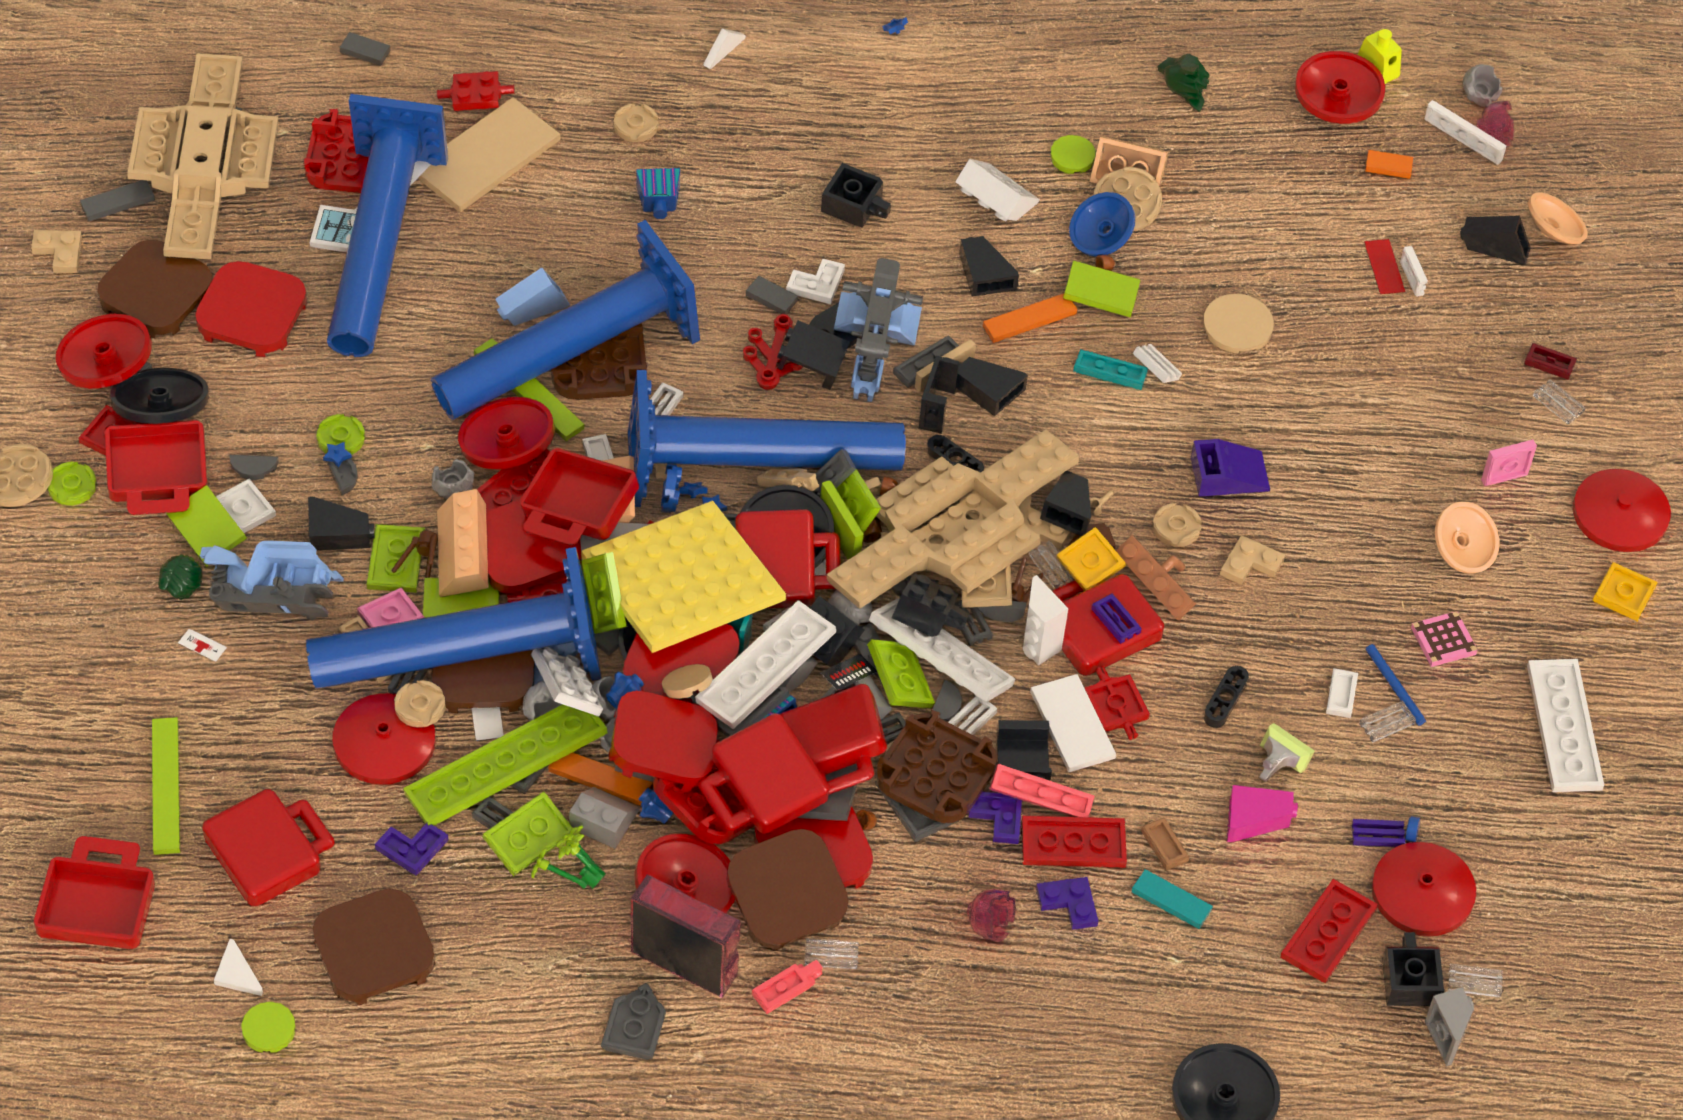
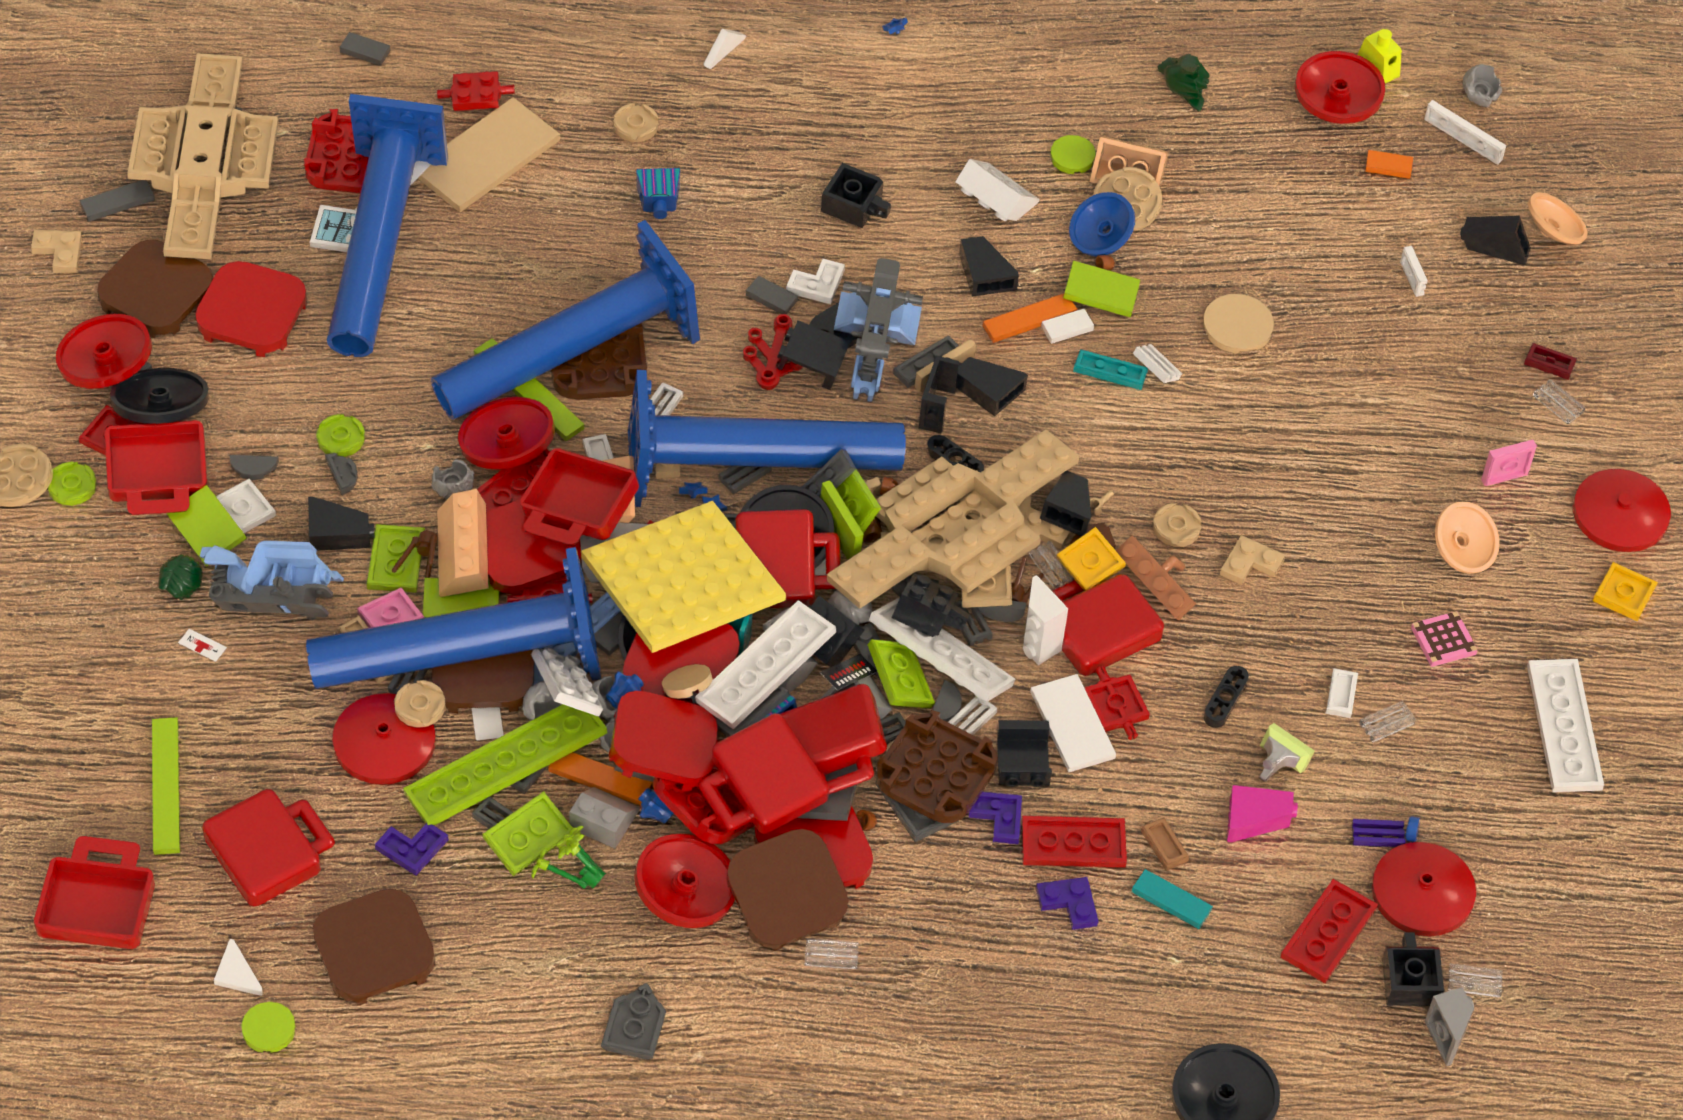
blue piece [323,442,352,468] -> none
light blue slope [496,268,570,326] -> none
lime tile [581,552,627,634] -> none
tile [631,875,741,998] -> none
blue plate [661,464,682,514] -> none
coral hinge [752,959,823,1014] -> none
tan hinge [756,467,819,491] -> none
clear pink cylinder [967,888,1016,942] -> none
coral plate [989,764,1095,817] -> none
dark purple tile [1091,593,1142,644] -> none
dark purple slope [1191,439,1270,496] -> none
red sticker [1364,239,1406,294] -> none
blue bar [1366,644,1426,726] -> none
clear pink cylinder [1477,100,1514,146] -> none
none -> dark grey tile [718,466,772,495]
none -> white tile [1041,309,1094,344]

